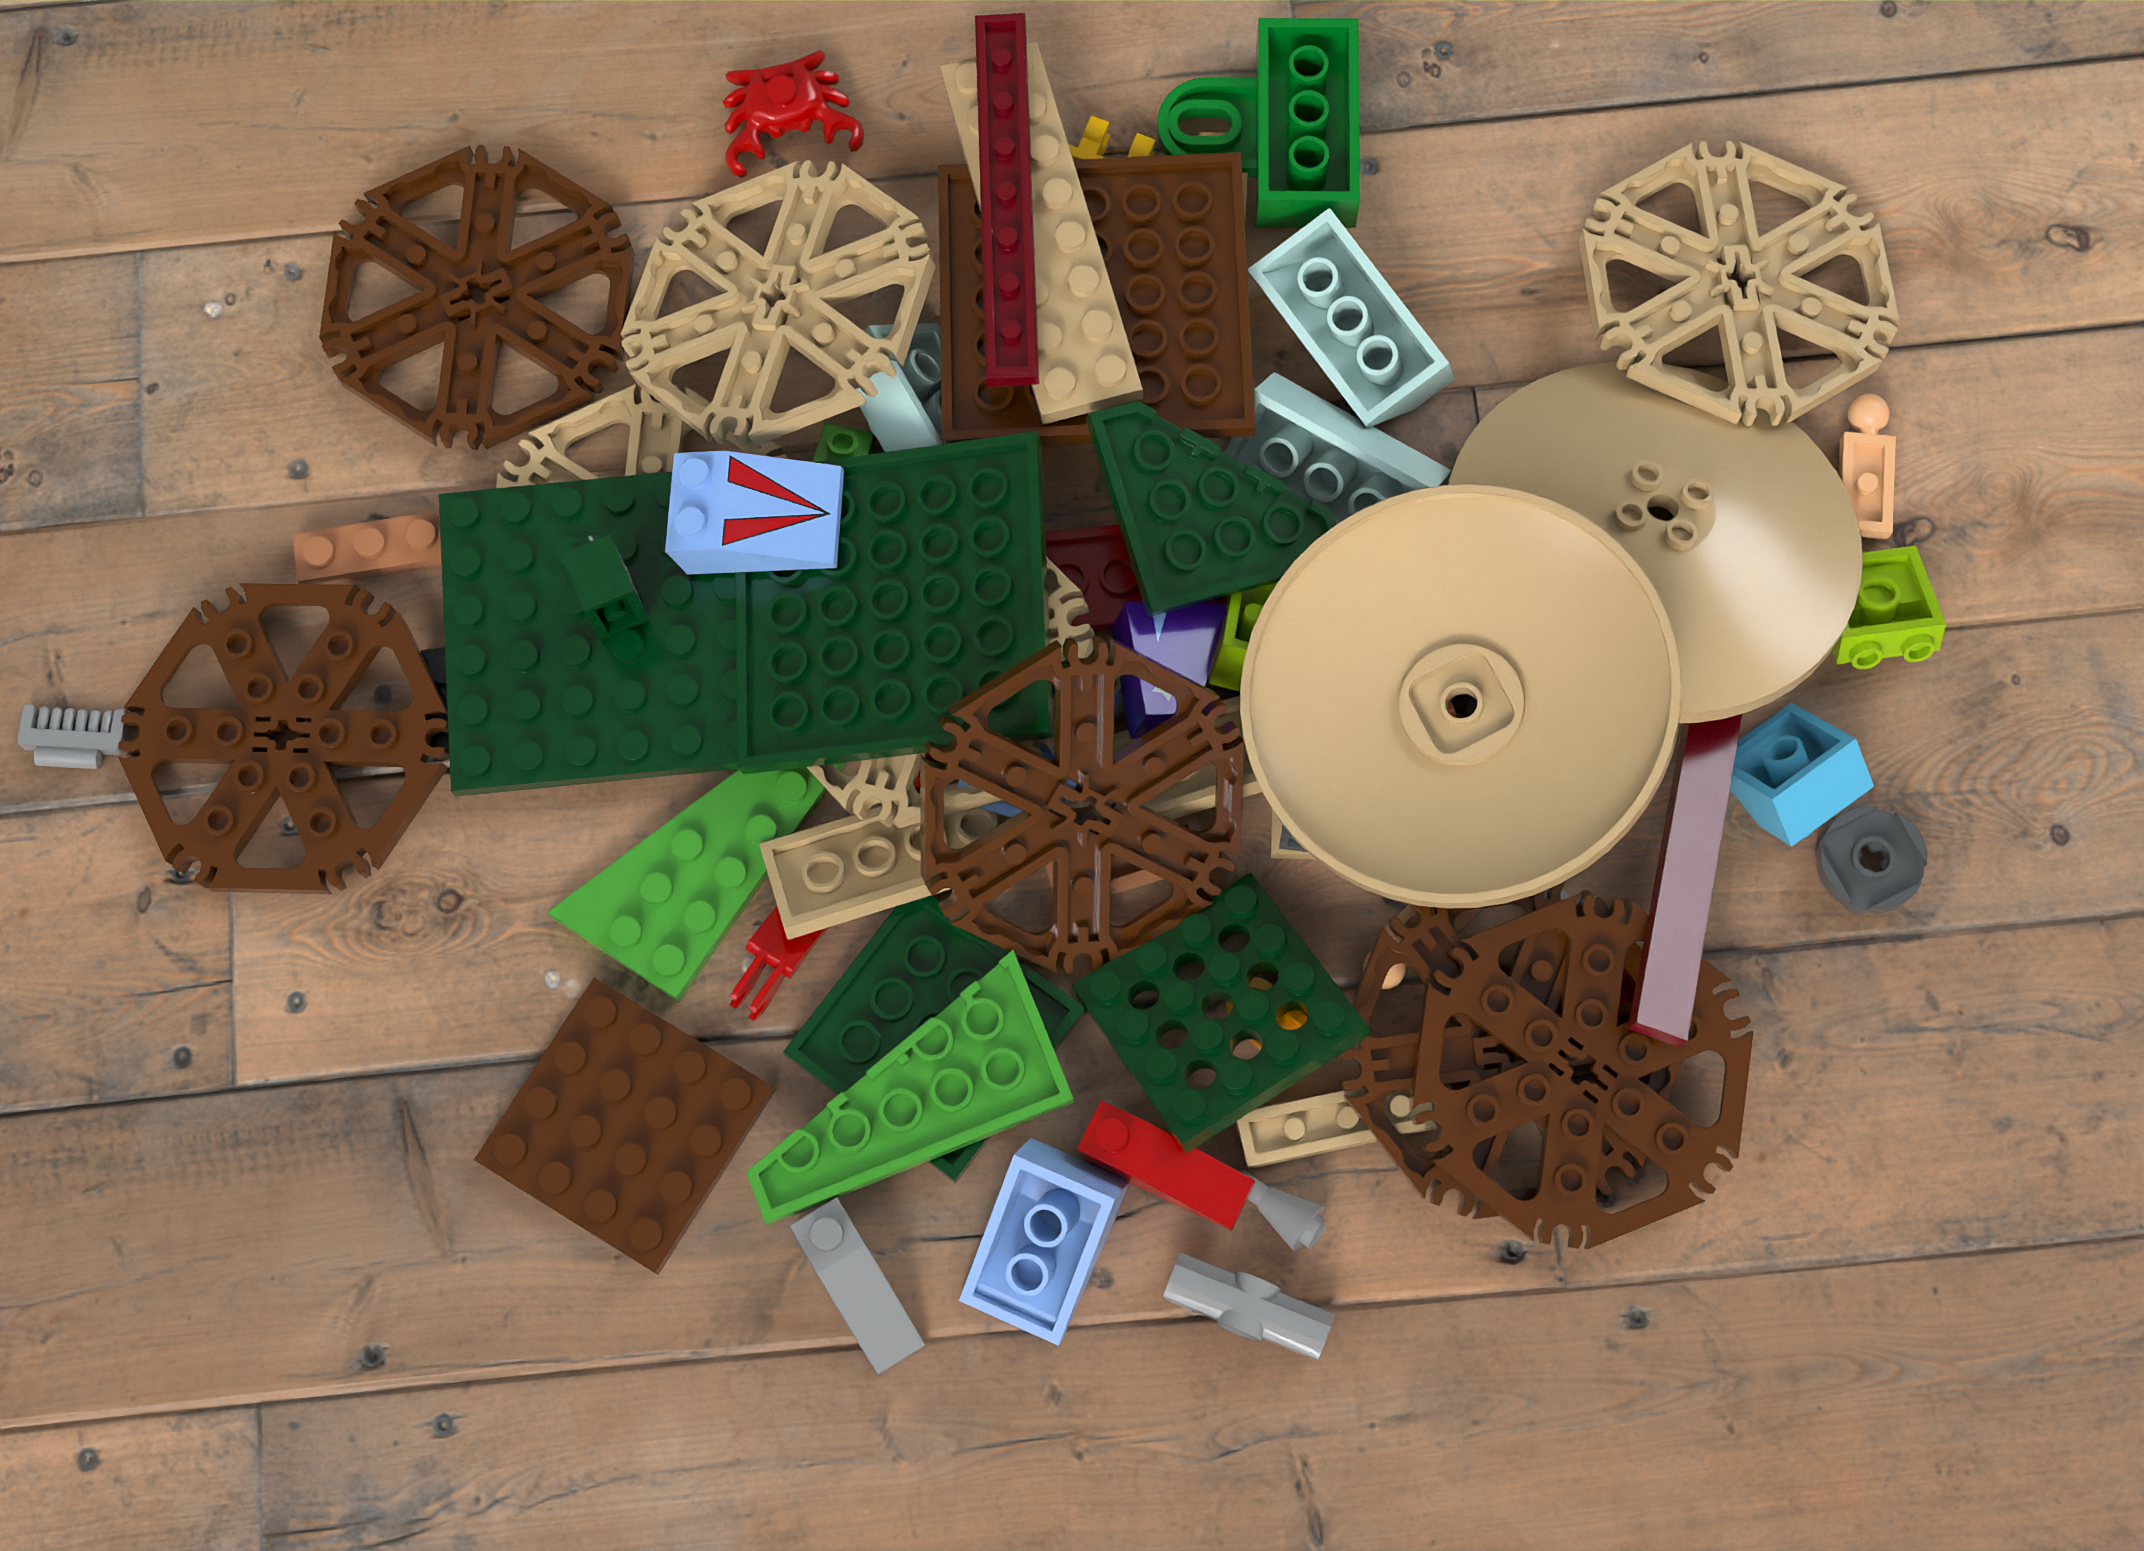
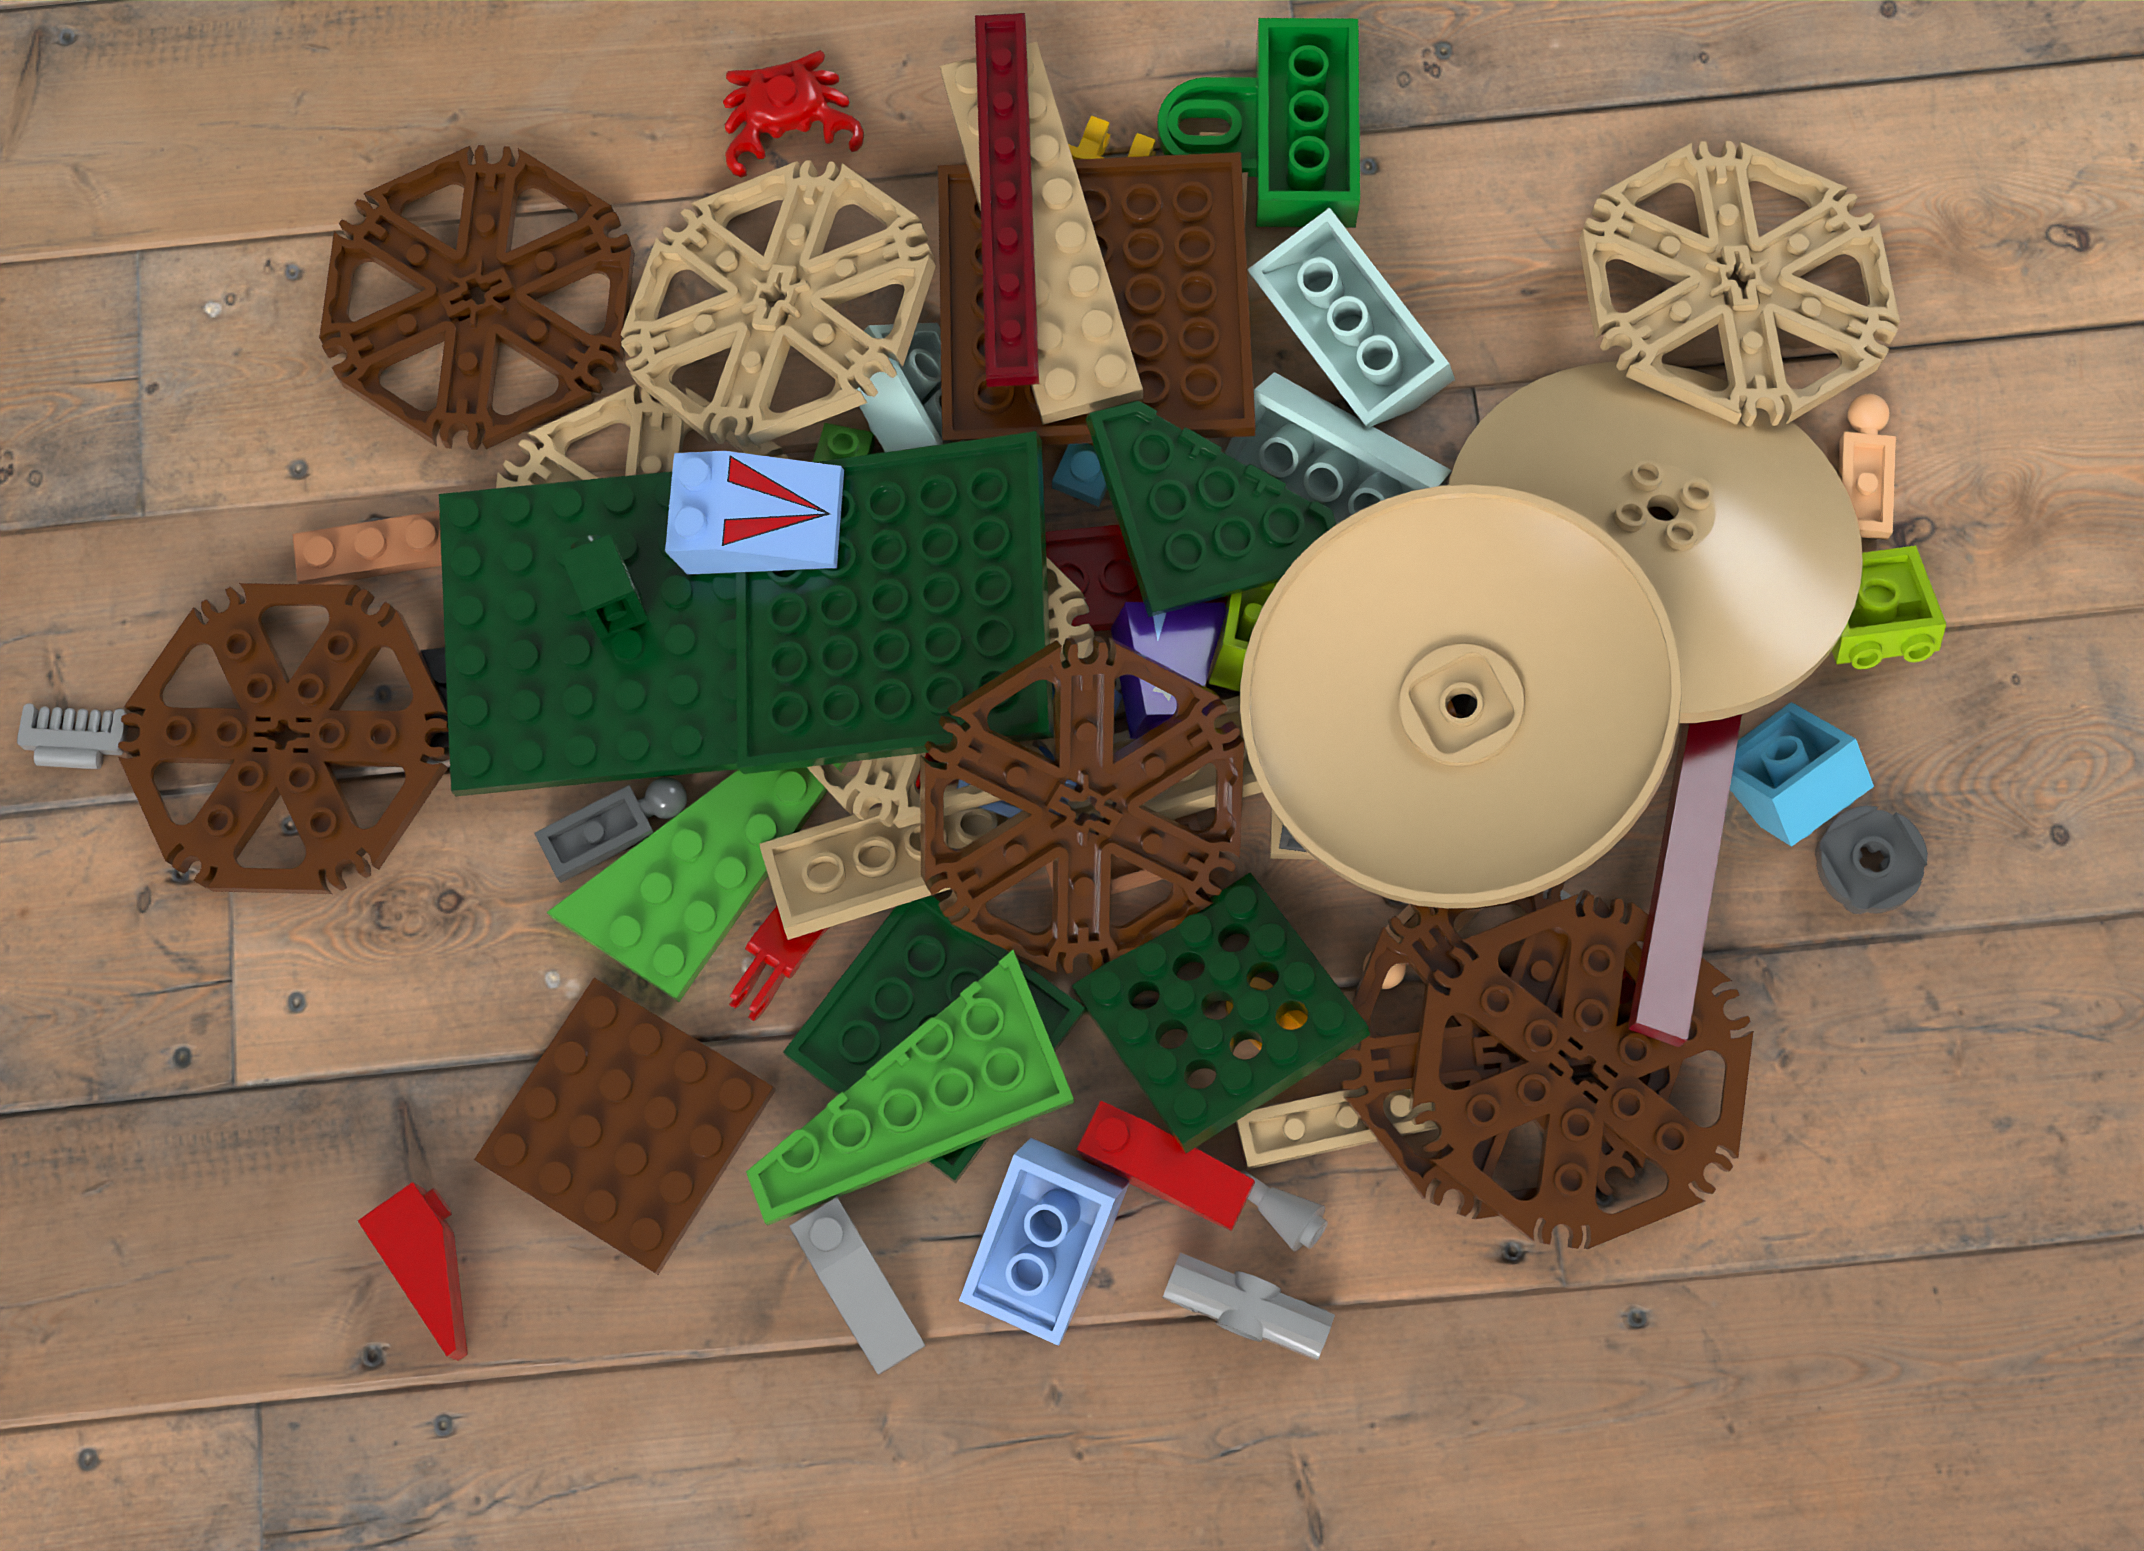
none -> red slope [357,1182,468,1361]
none -> dark grey plate [534,777,687,883]
none -> medium azure plate [1052,443,1107,507]

